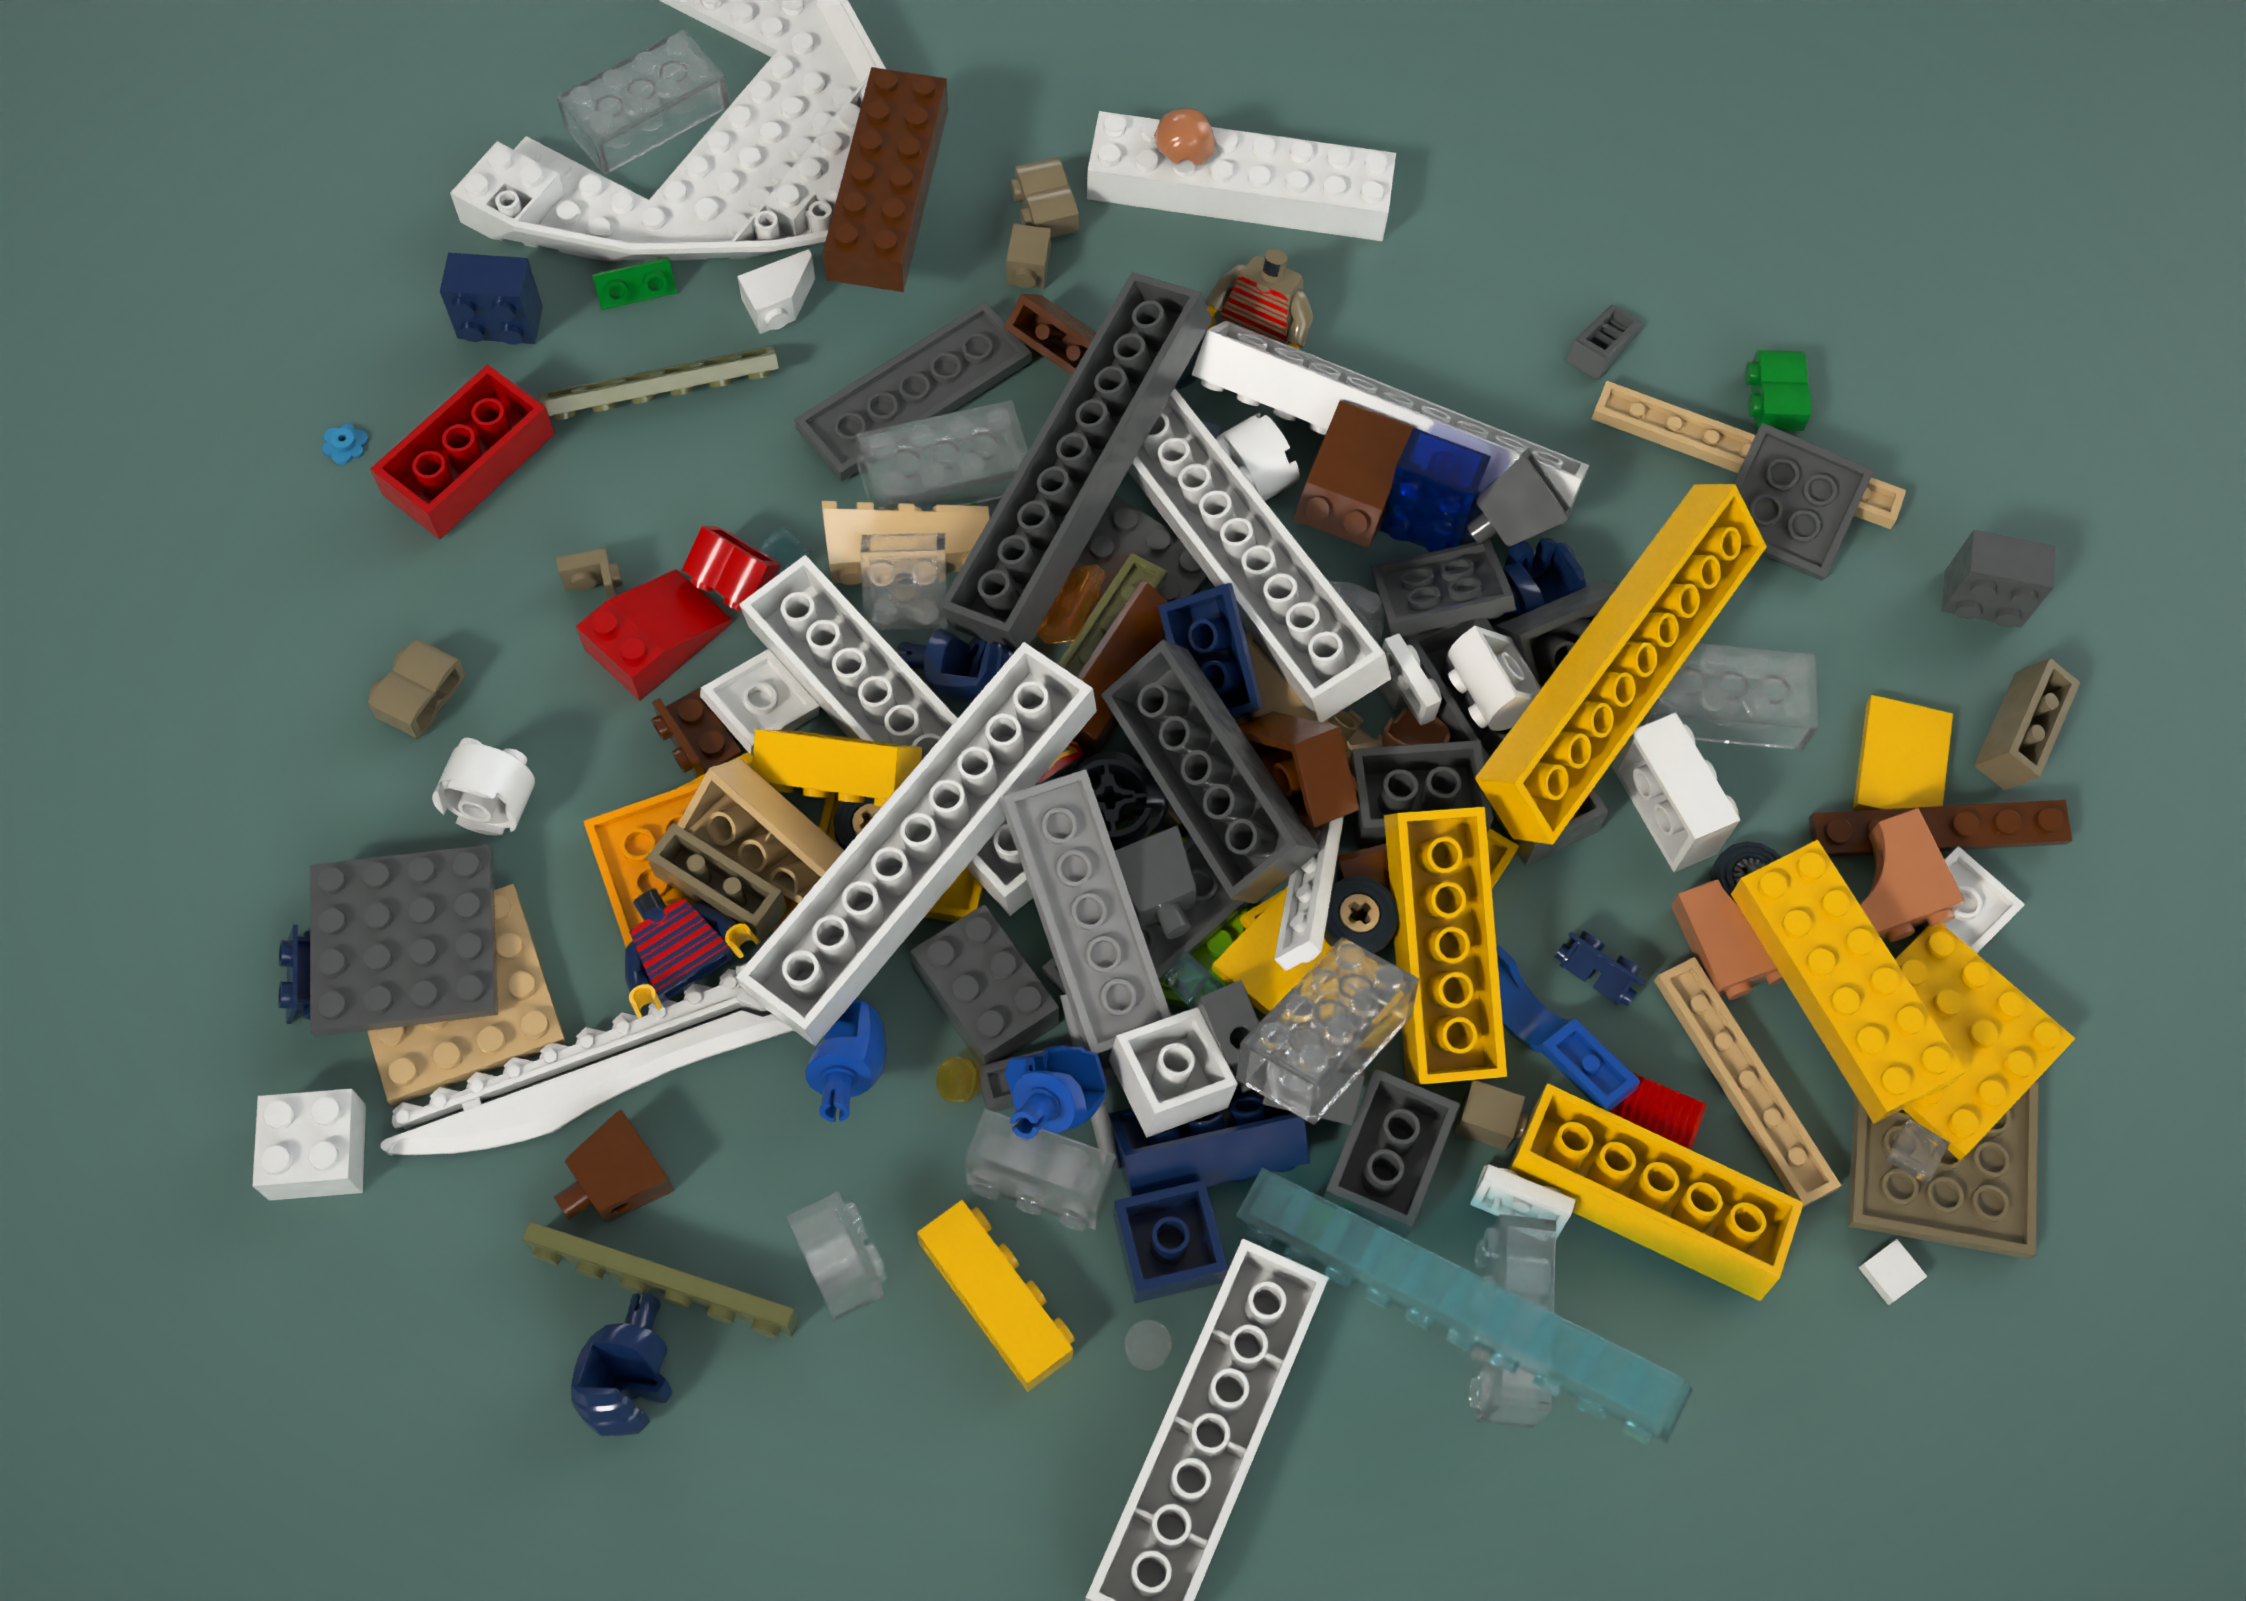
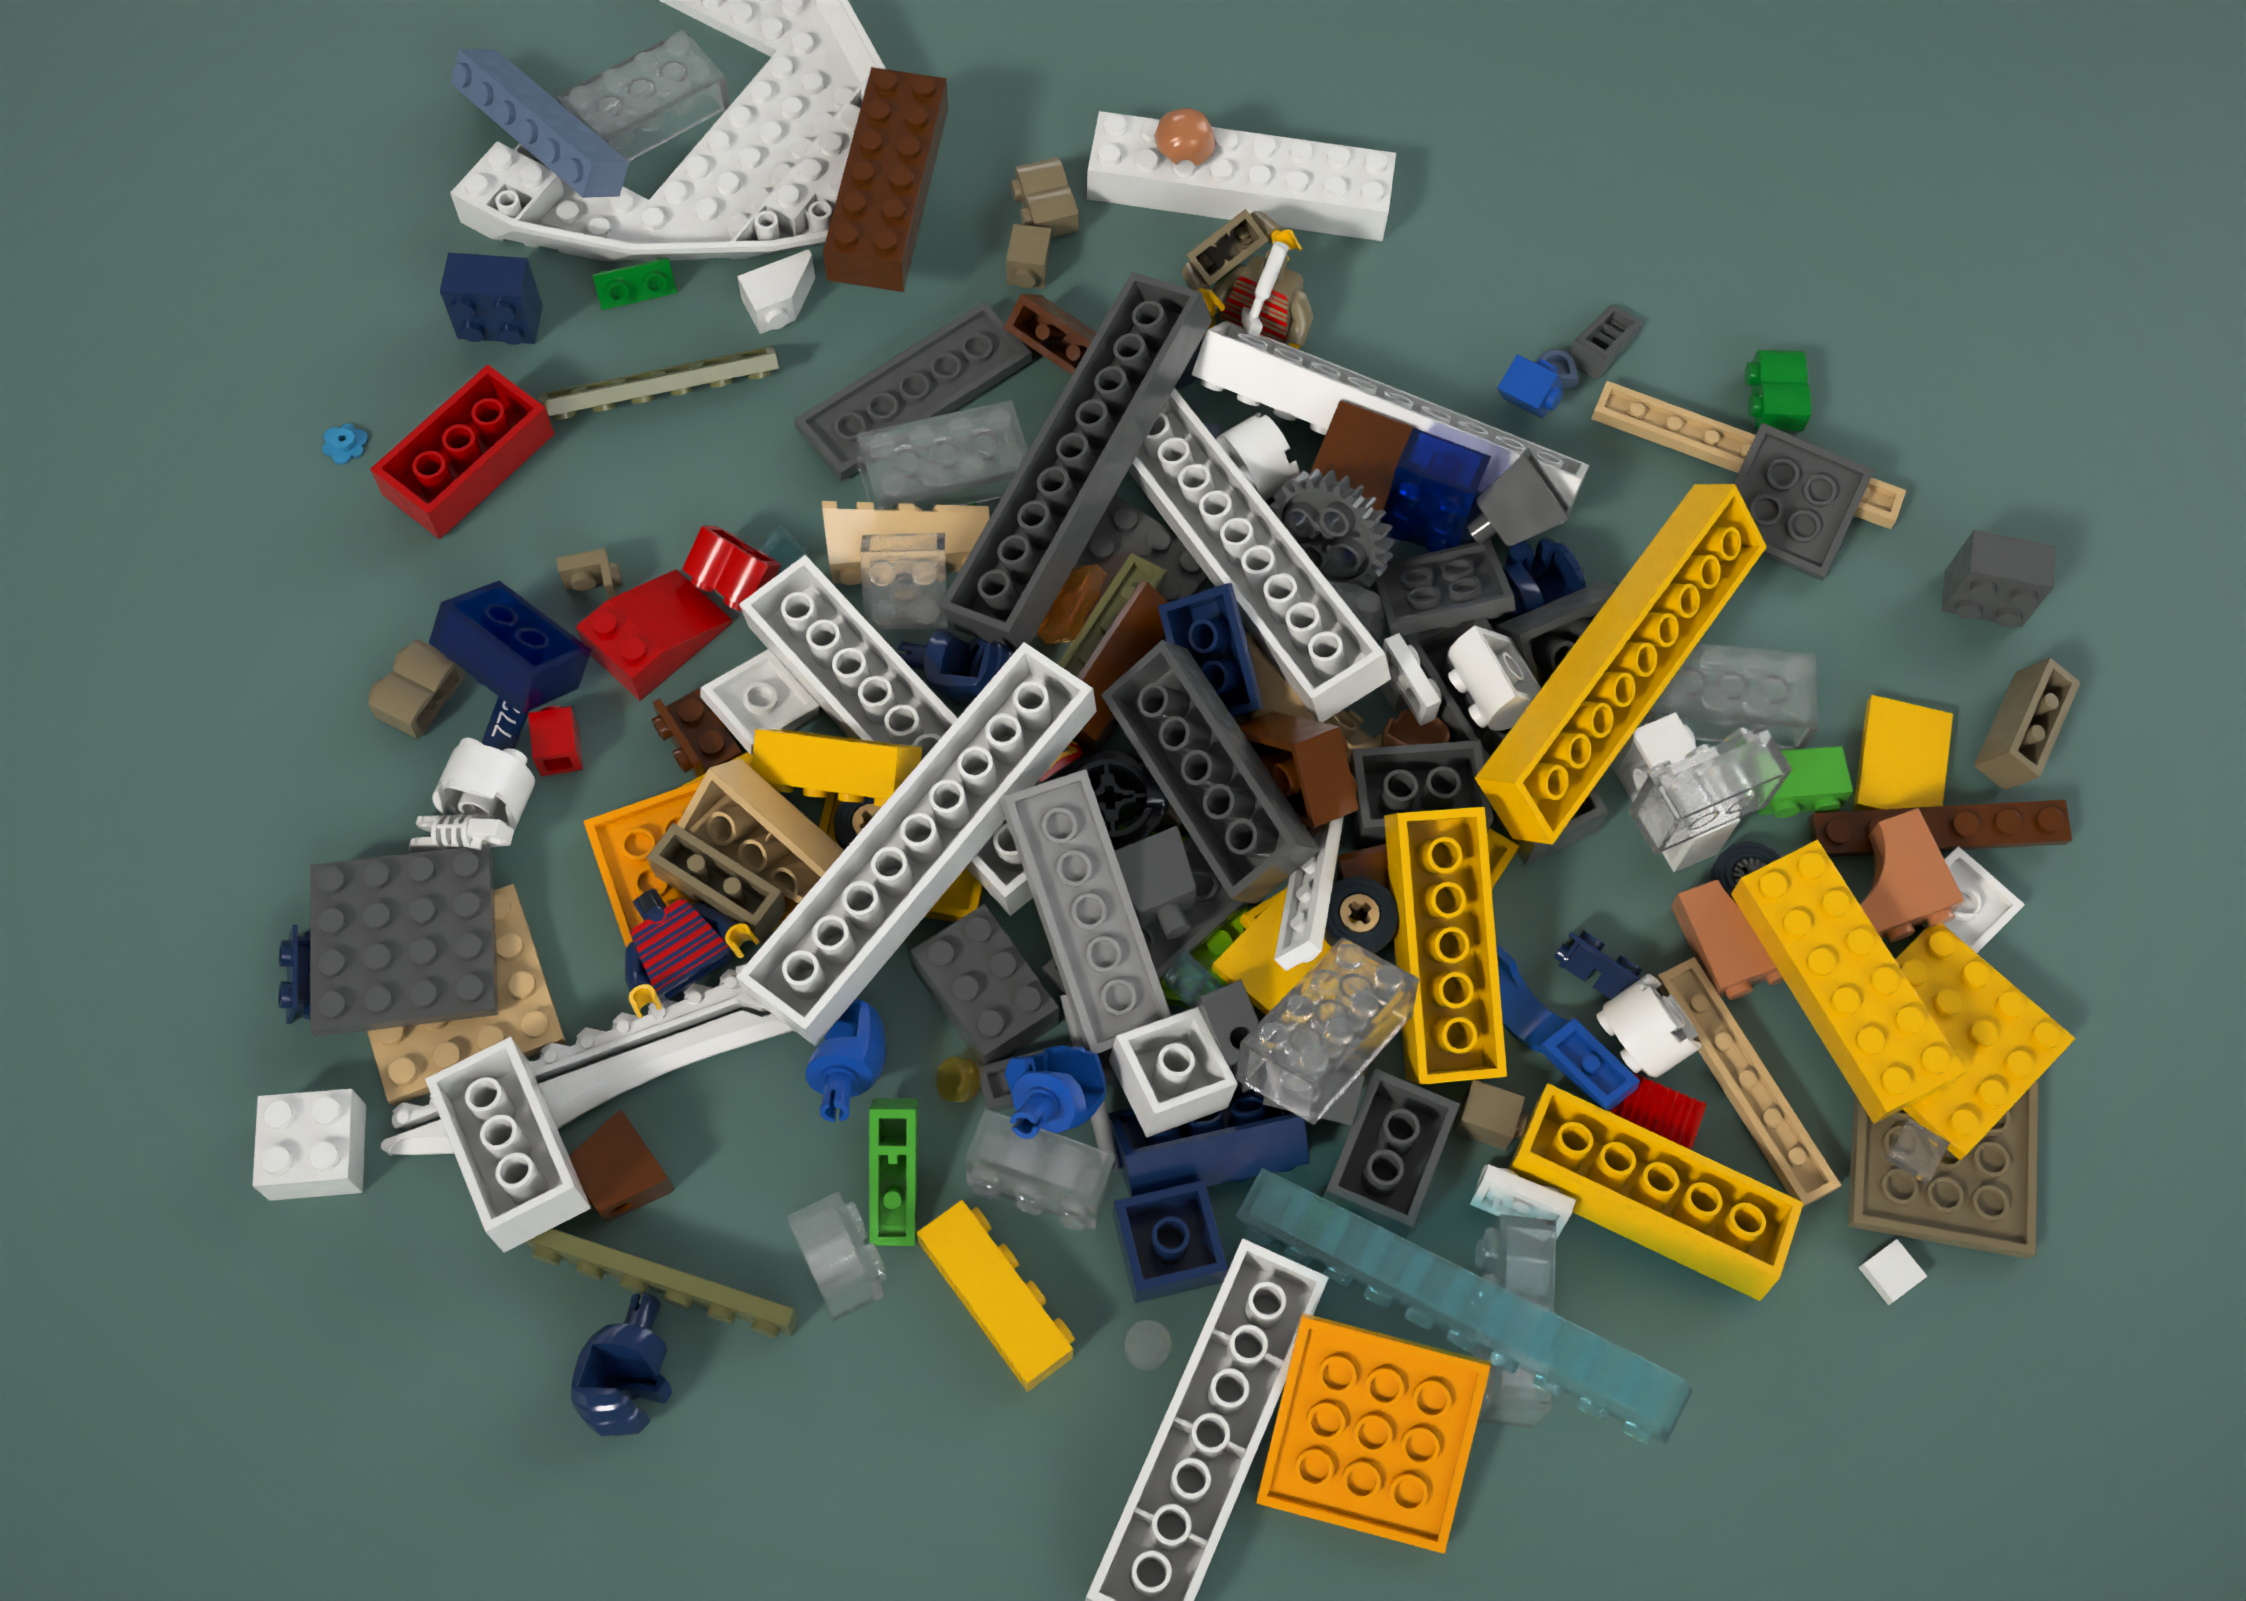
none -> white hinge [409,814,514,853]
none -> white brick [425,1037,591,1253]
none -> clear blue brick [429,580,592,714]
none -> sand blue brick [451,49,629,198]
none -> dark blue sticker [482,673,539,751]
none -> red brick [528,706,583,776]
none -> bright green slope [869,1098,919,1246]
none -> dark tan torso [1182,209,1302,313]
none -> white piece [1241,241,1289,337]
none -> light orange plate [1256,1313,1491,1554]
none -> dark grey gear [1269,468,1394,594]
none -> blue brick [1497,354,1564,419]
none -> sand blue tile [1539,350,1579,389]
none -> white brick [1596,974,1702,1078]
none -> clear brick [1629,725,1792,855]
none -> bright green brick [1749,746,1853,818]

